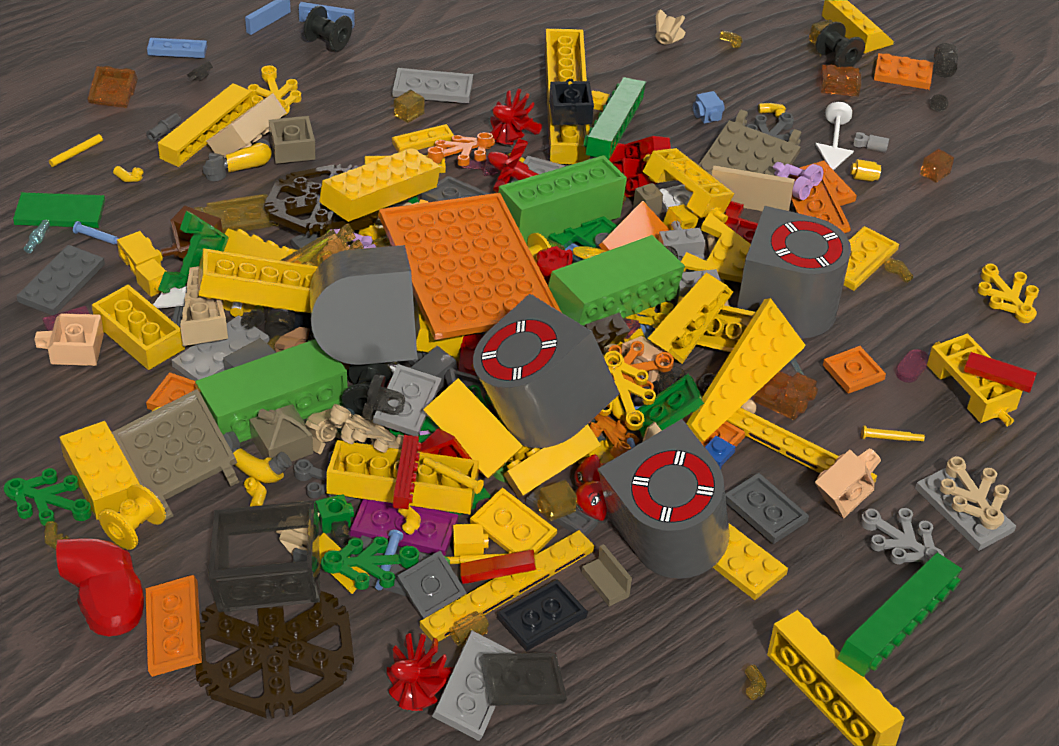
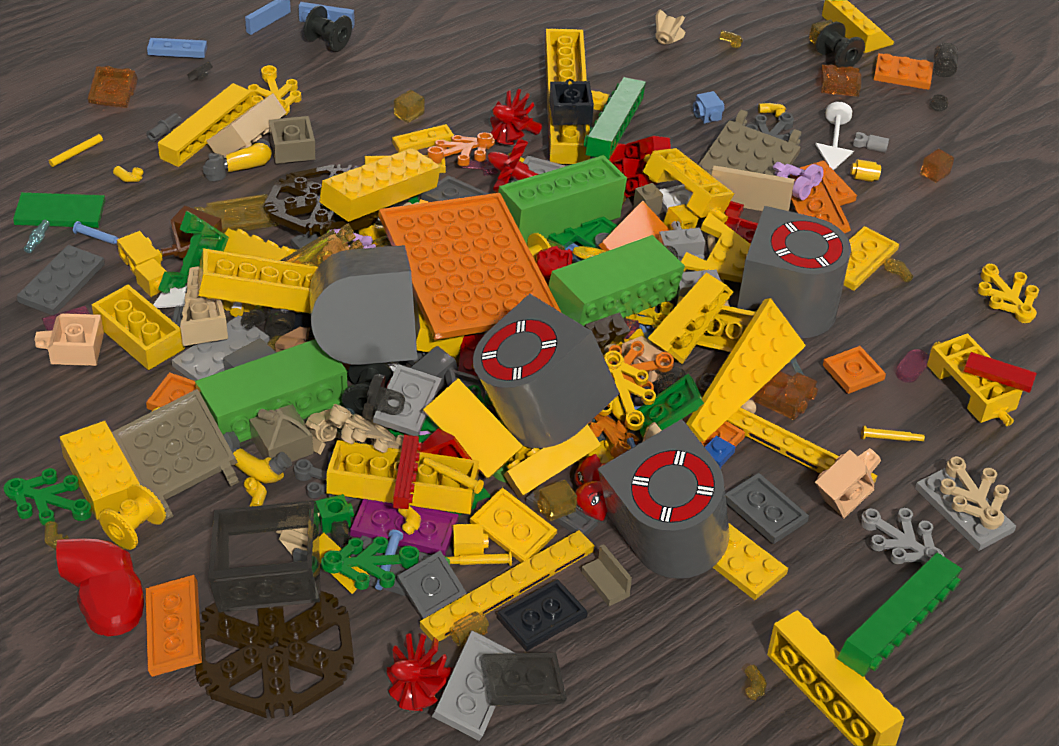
light grey plate [393,68,473,103] -> none
red tile [461,549,536,584] -> none

